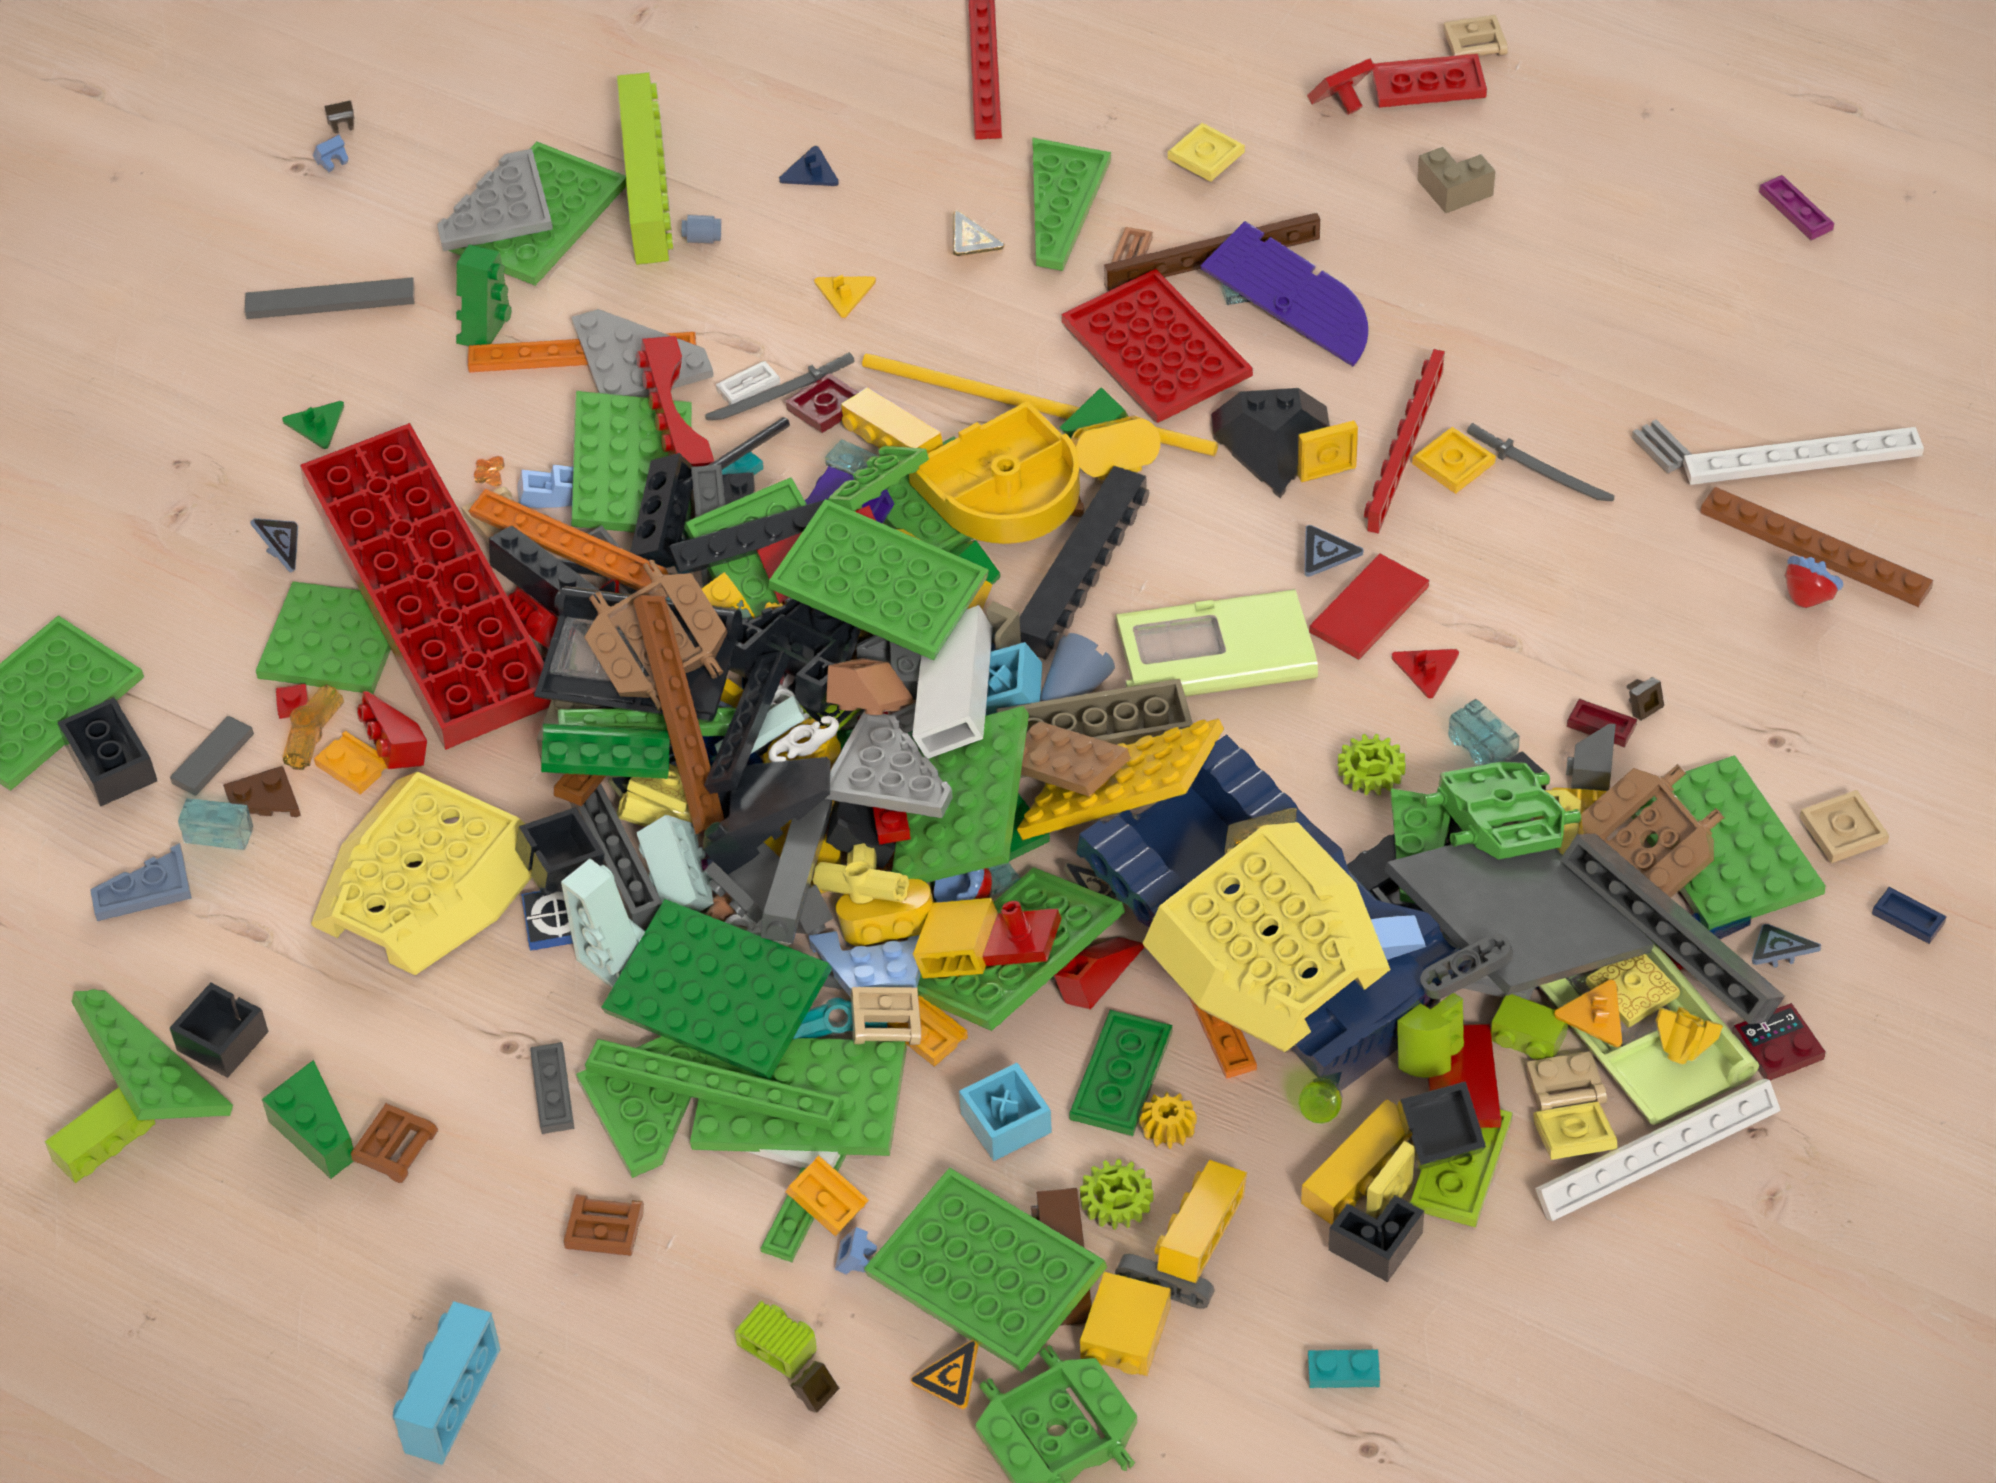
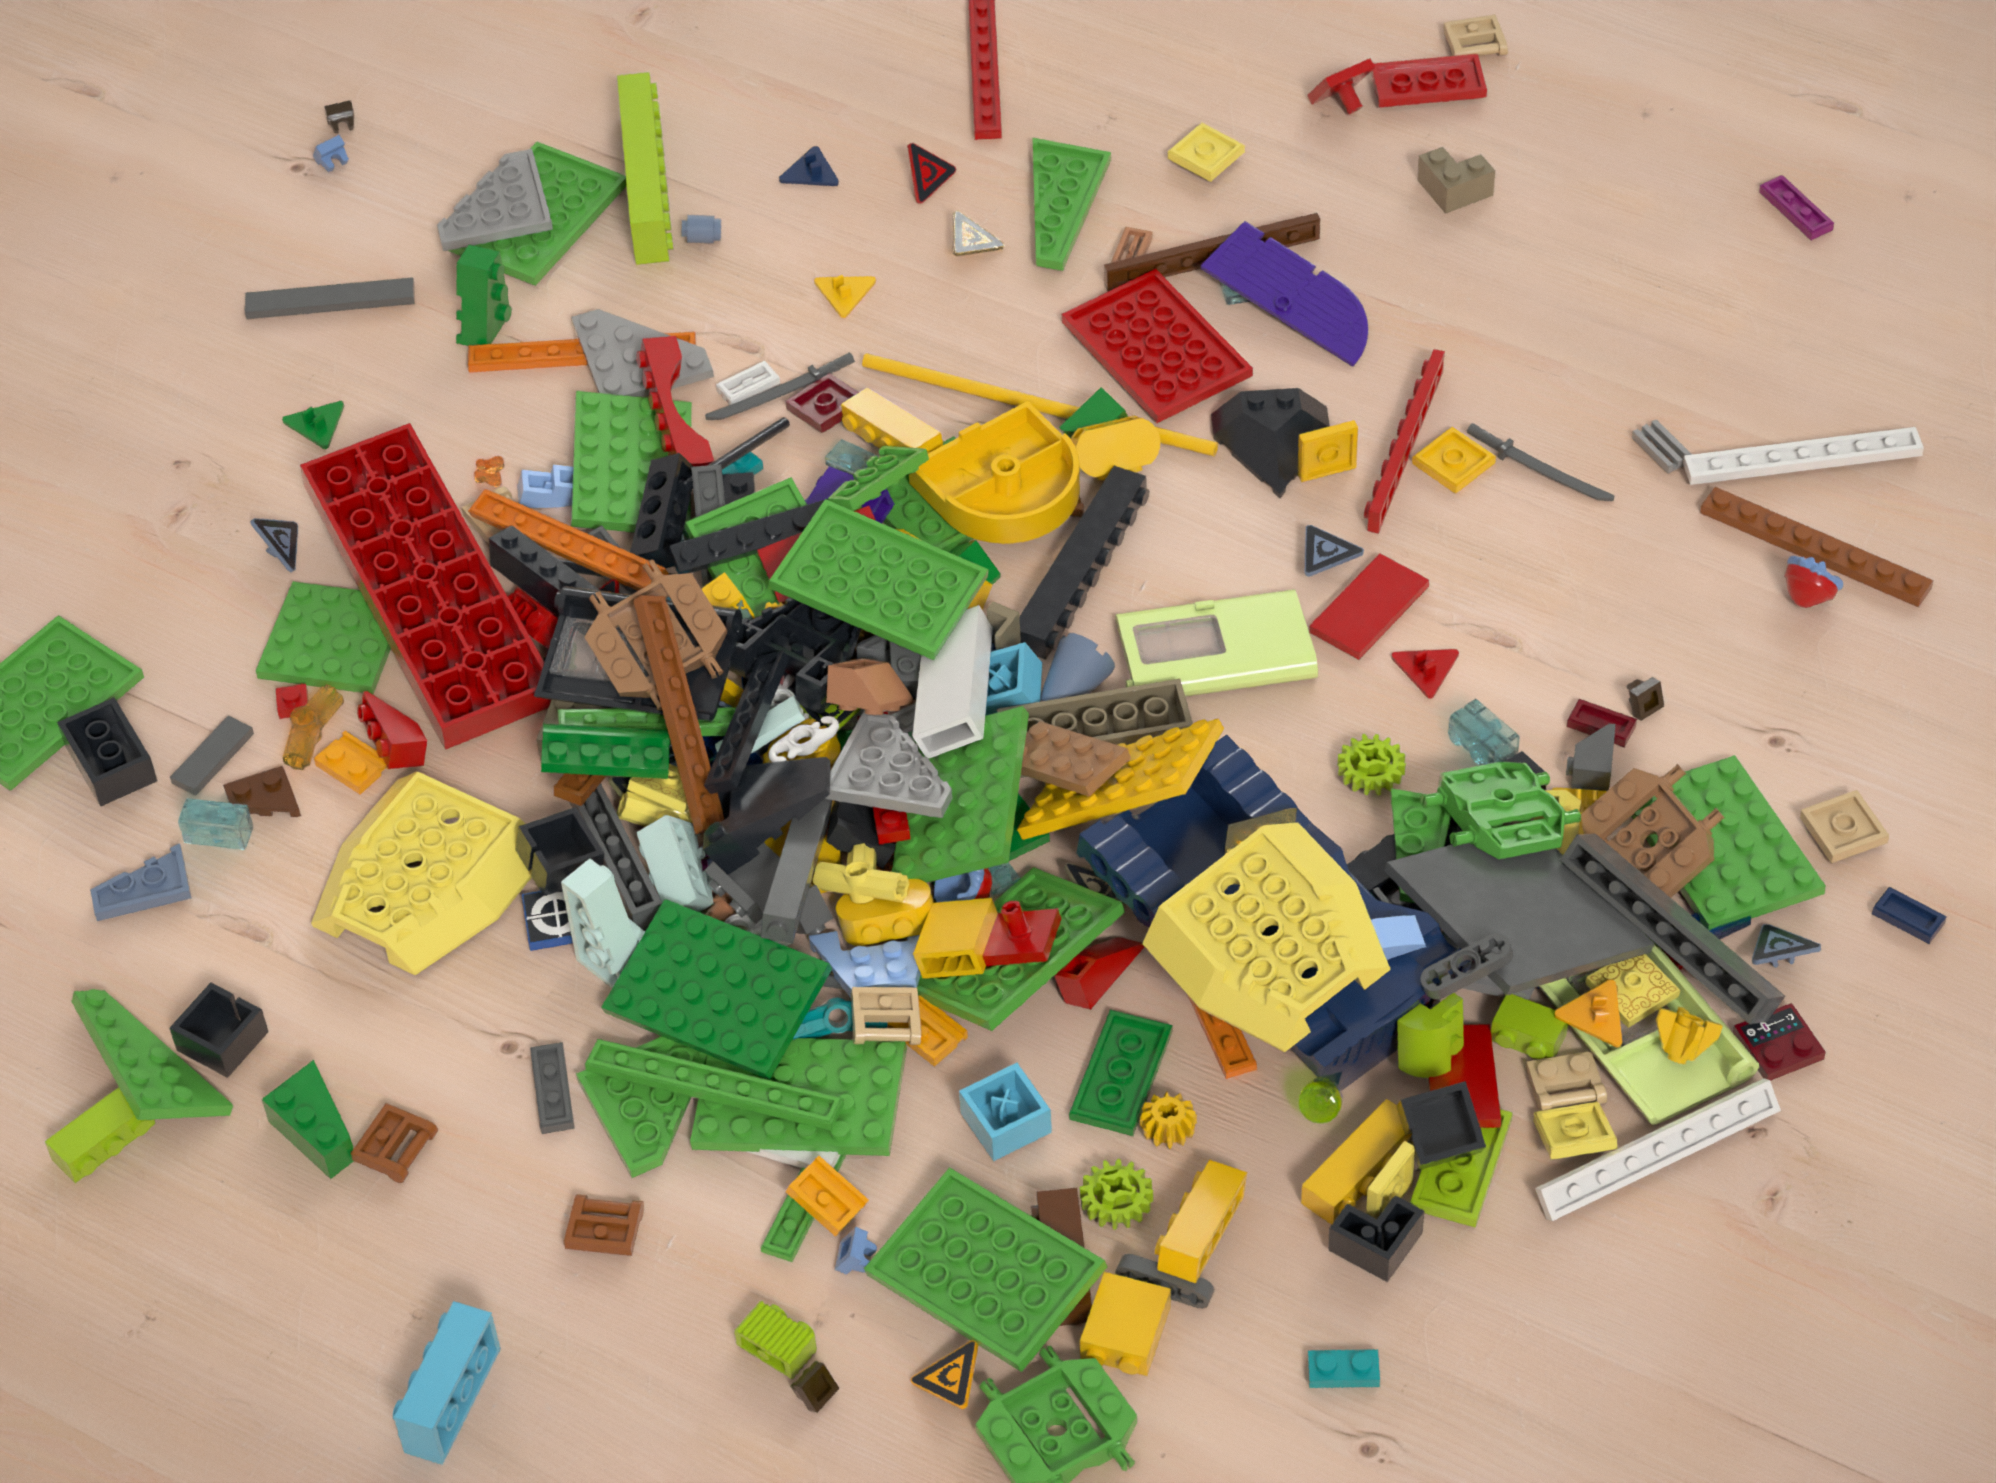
none -> black piece [907,143,956,204]

